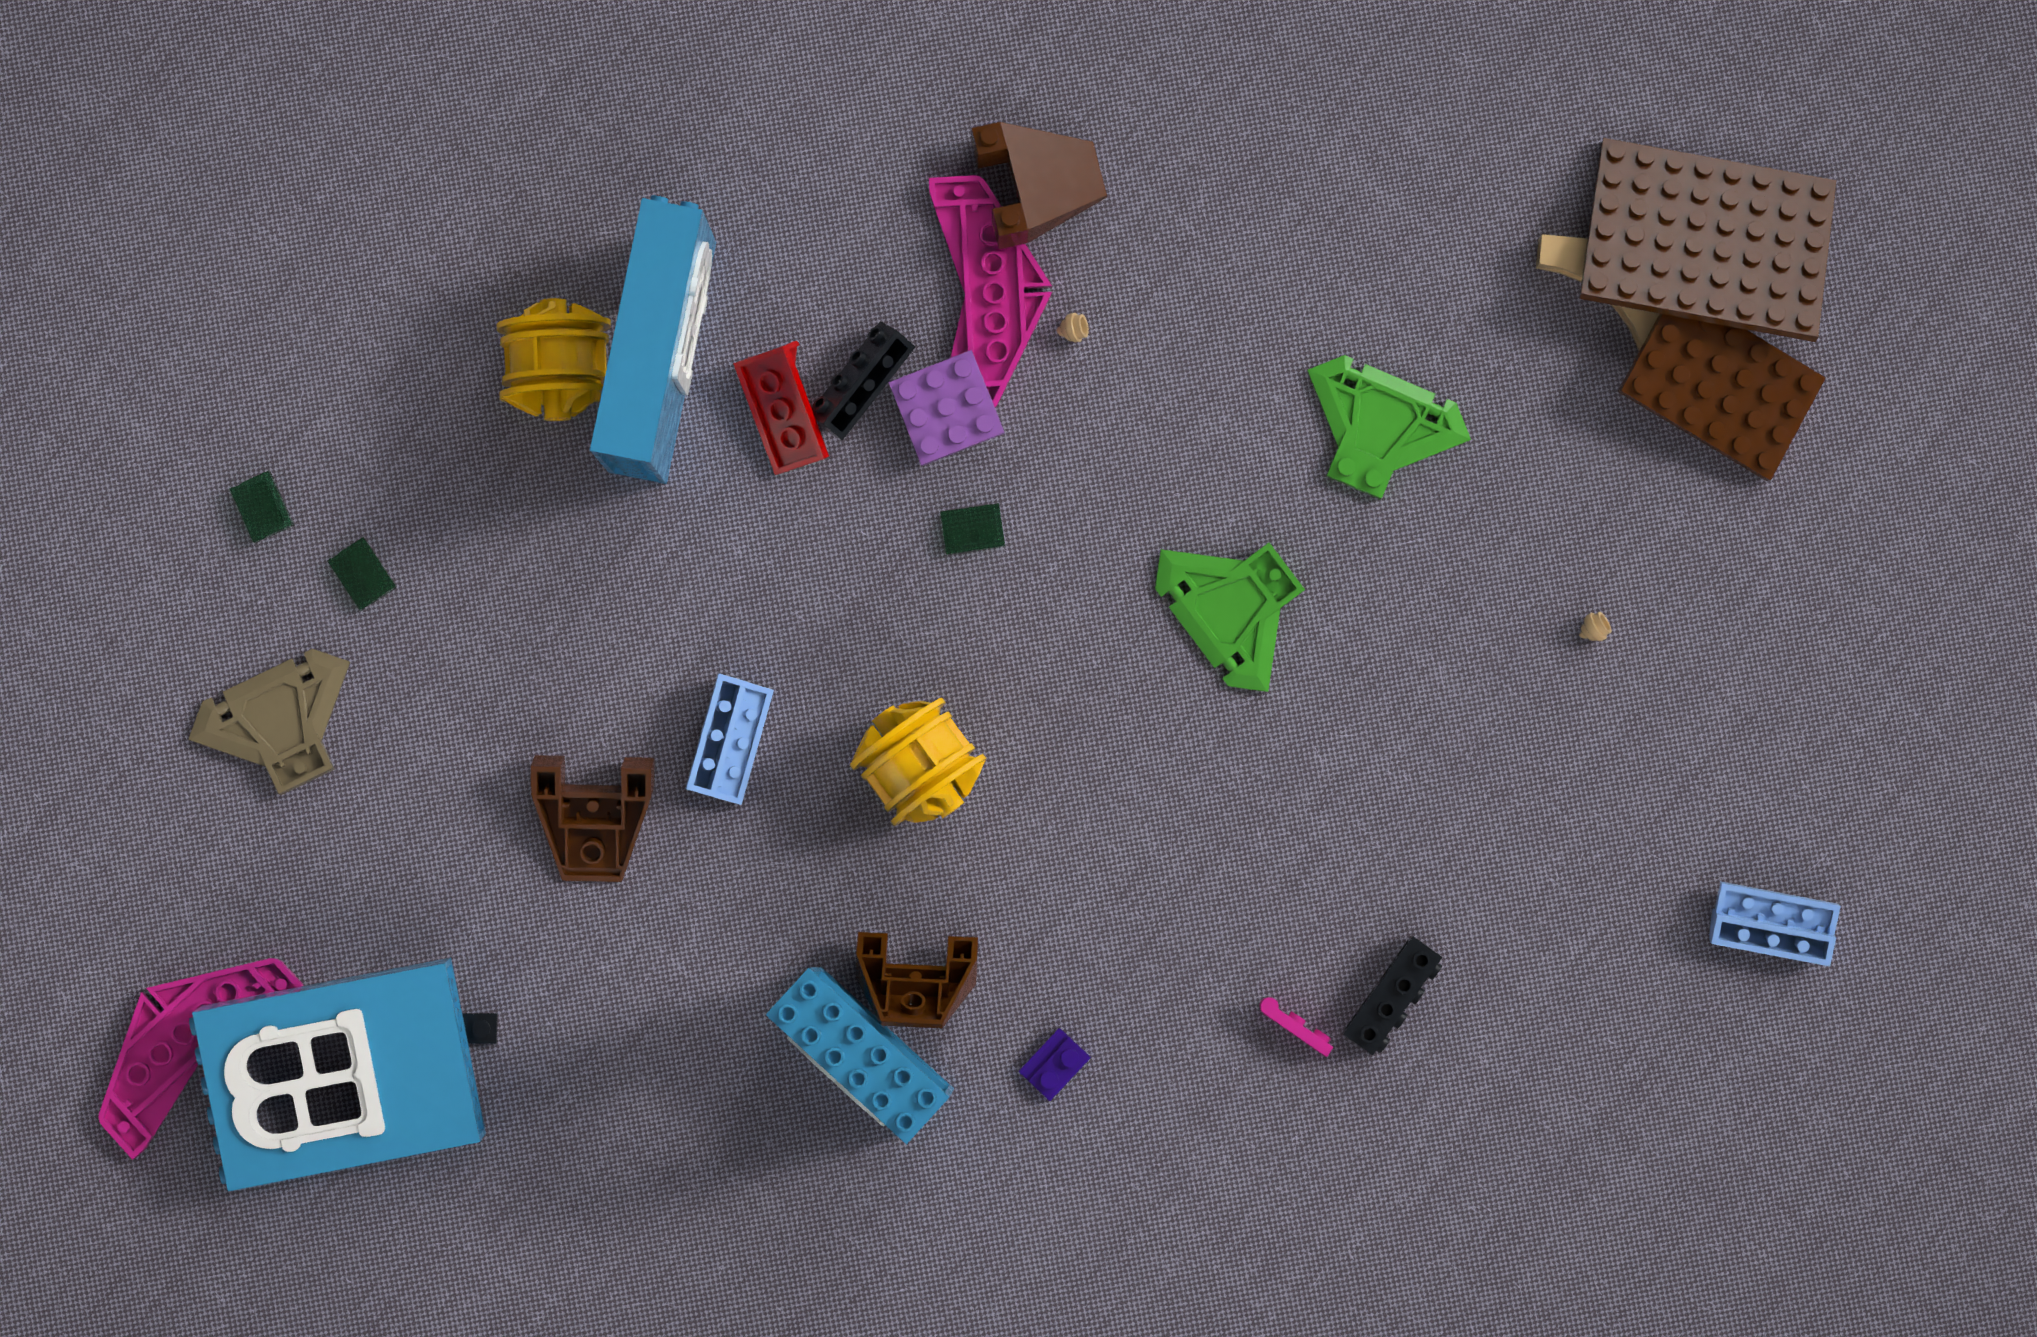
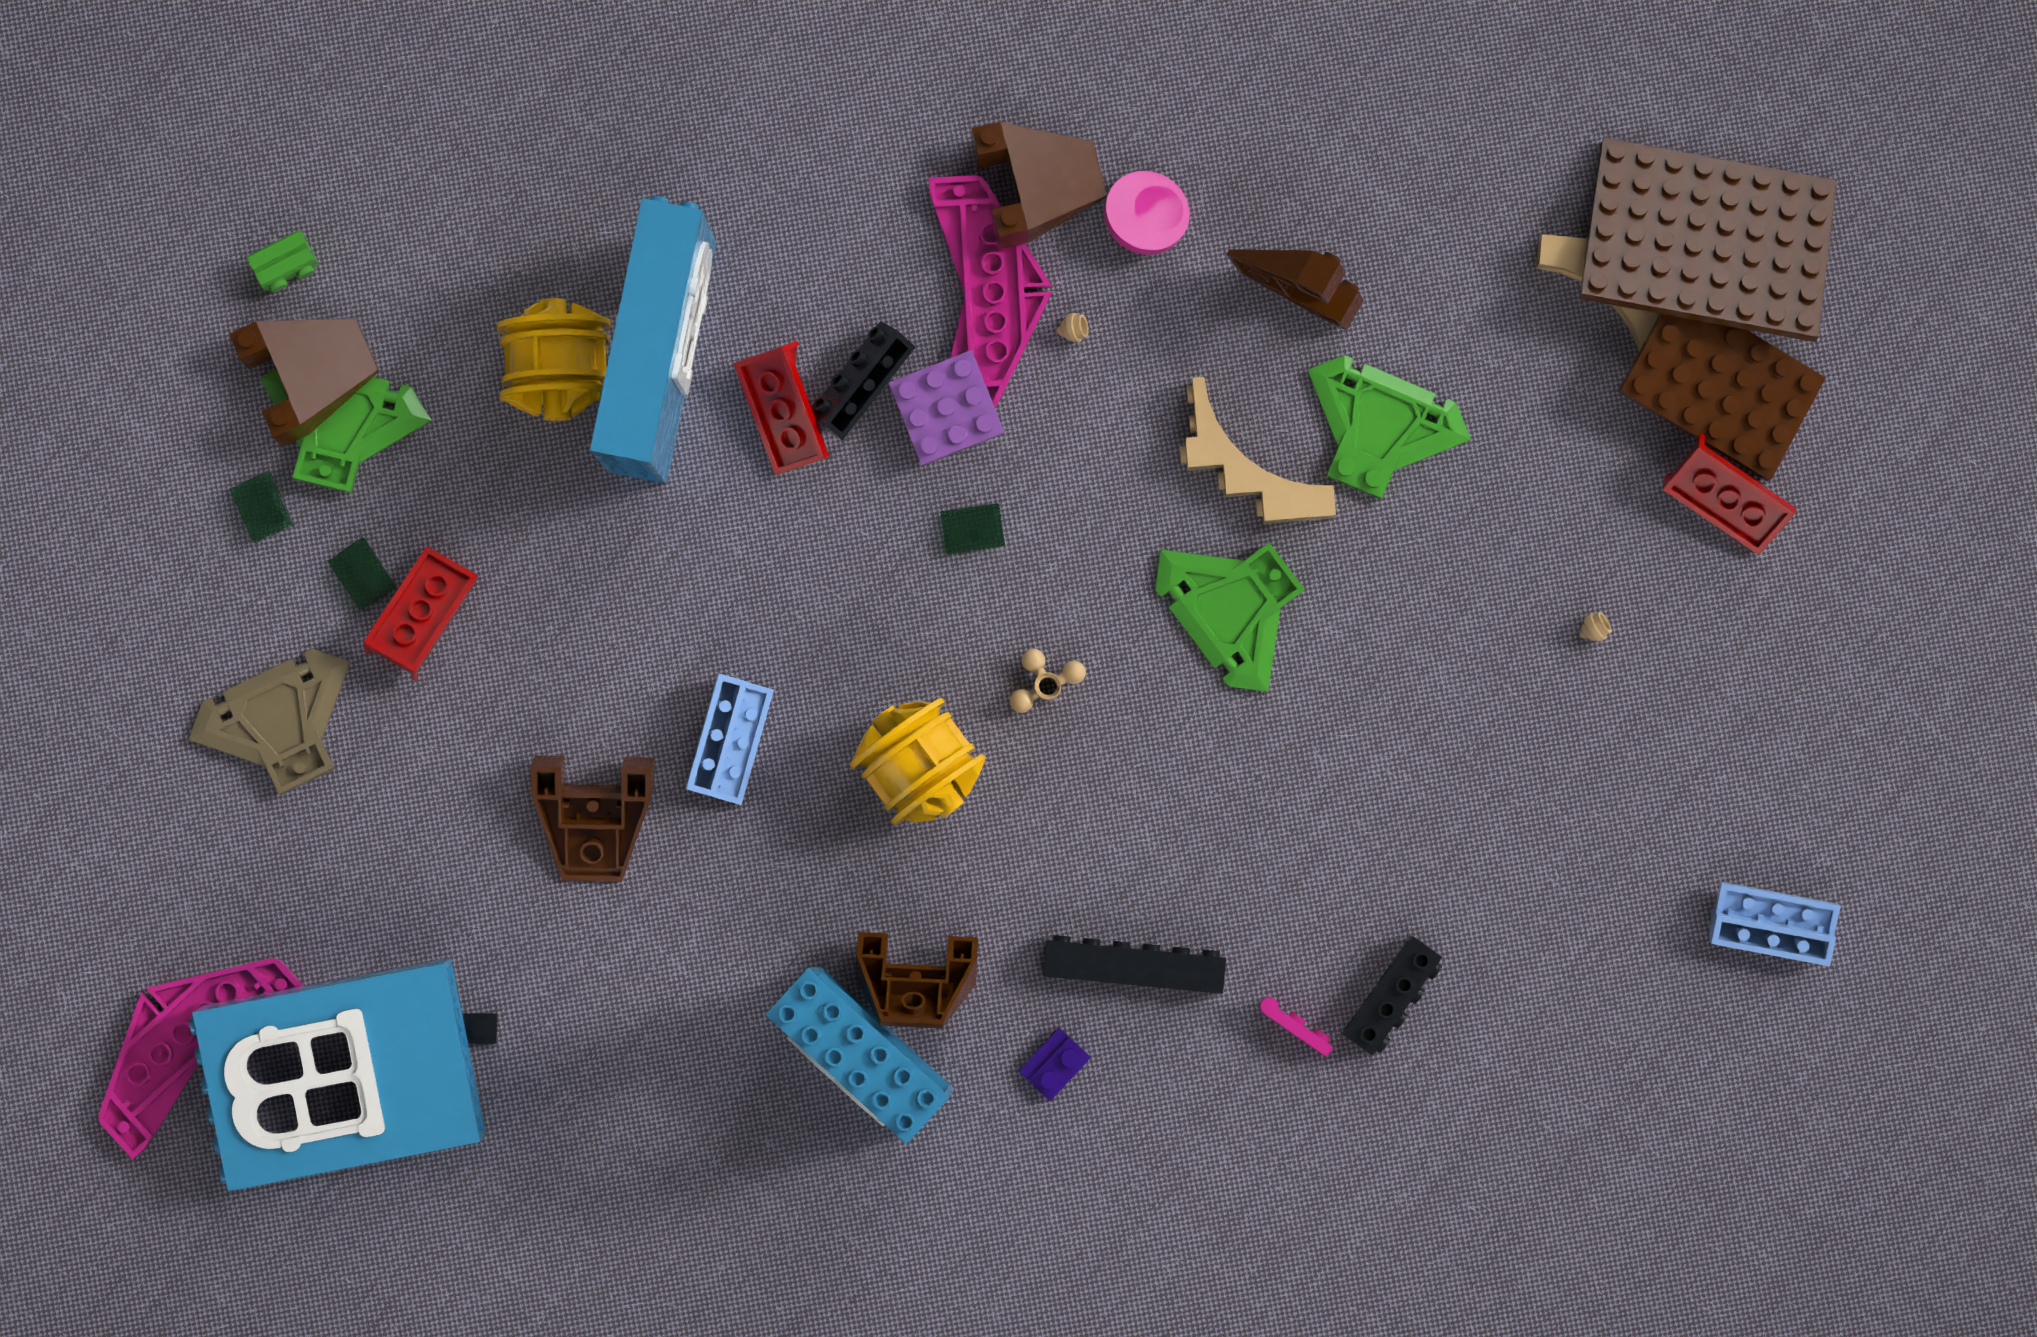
none -> reddish brown wedge [229,319,379,447]
none -> bright green brick [246,230,319,293]
none -> bright green plate [259,369,432,494]
none -> red plate [363,546,478,681]
none -> tan piece [1010,649,1086,713]
none -> black brick [1043,935,1226,994]
none -> piece [1103,171,1190,255]
none -> tan arch [1179,377,1336,524]
none -> reddish brown wedge [1226,249,1364,331]
none -> red plate [1662,434,1796,555]

